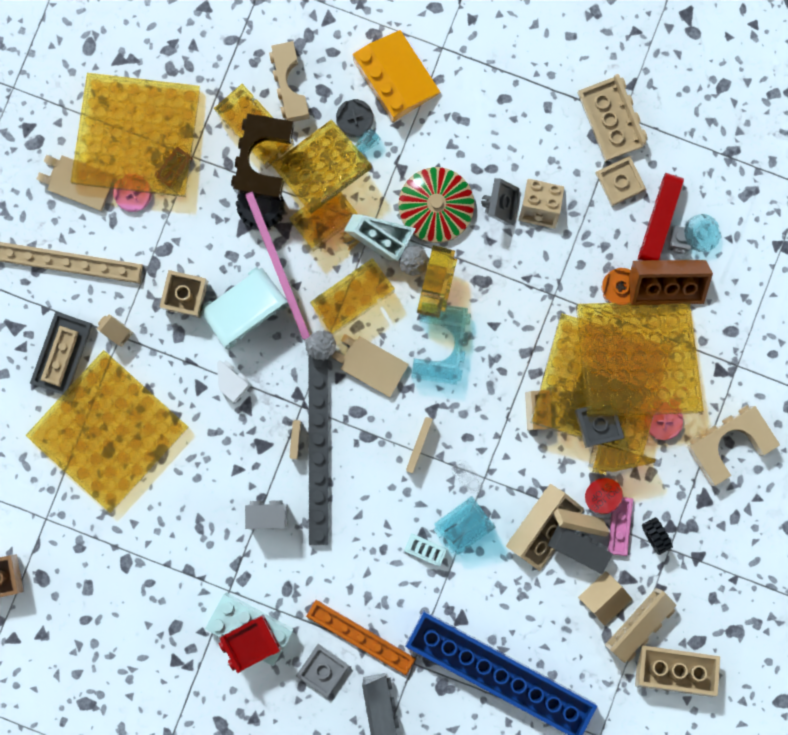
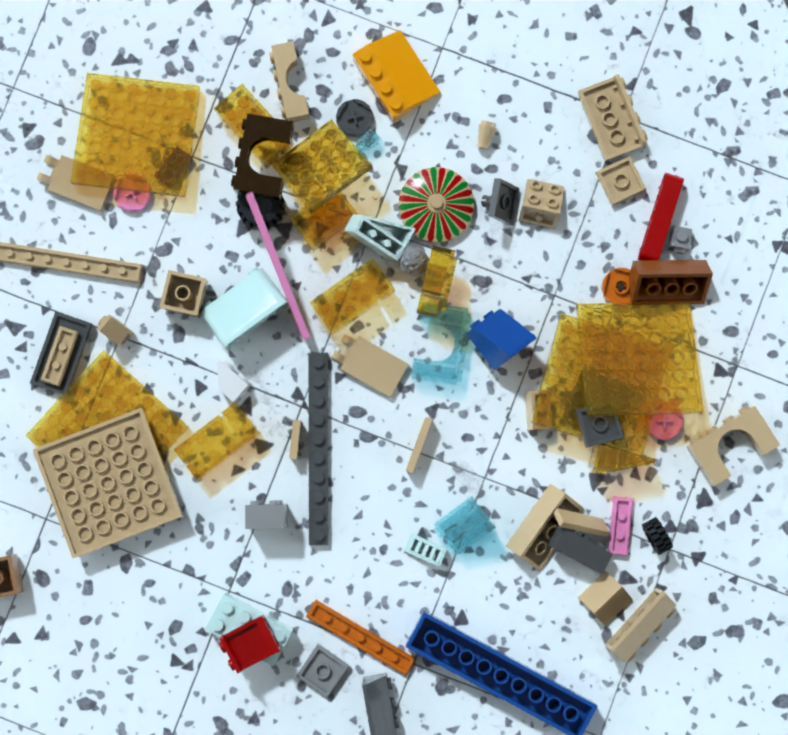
light grey piece [305,330,336,361] -> none
red piece [585,478,623,514] -> none
tan slope [635,646,720,697] -> none
clear light blue tile [684,214,721,252] -> none
none -> tan plate [32,408,183,559]
none -> clear yellow piece [173,402,260,480]
none -> blue slope [466,308,536,370]
none -> tan cone [477,120,497,149]

